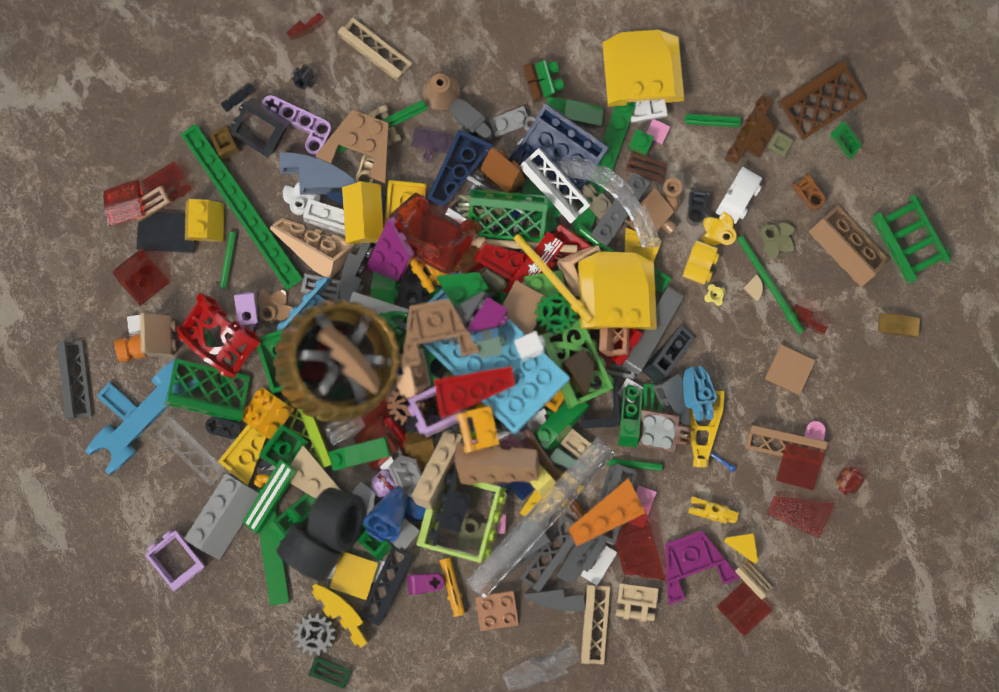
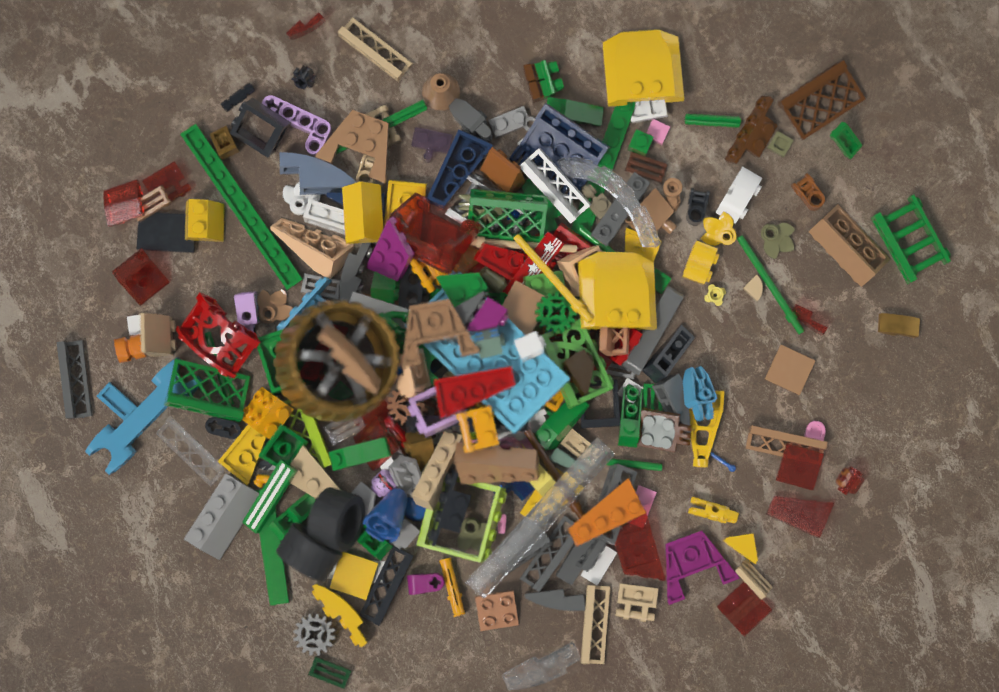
lavender window [145,530,207,591] -> none
green bar [219,232,237,289] -> none

